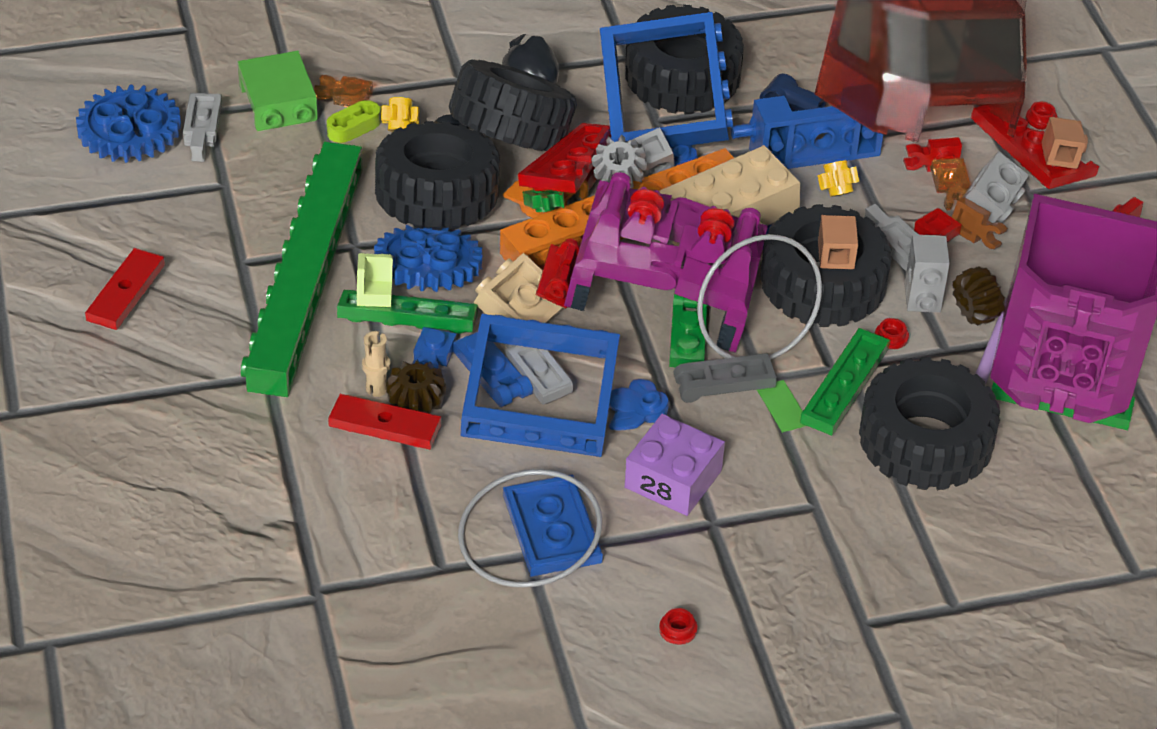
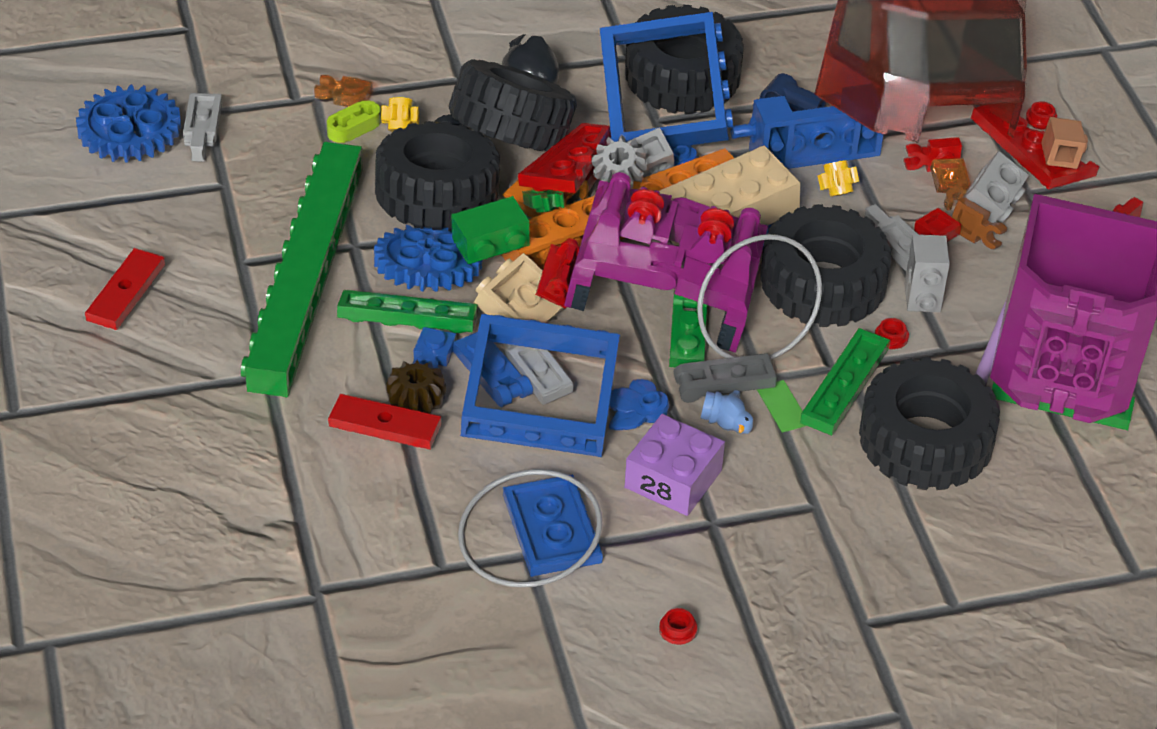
bright green panel [237,51,318,131] -> none
yellowish green panel [357,253,393,307] -> none
tan pin [362,331,390,397] -> none
nougat brick [818,215,858,269] -> none
dark brown gear [952,266,1005,326] -> none
none -> green brick [451,196,530,264]
none -> medium blue animal [700,390,753,434]

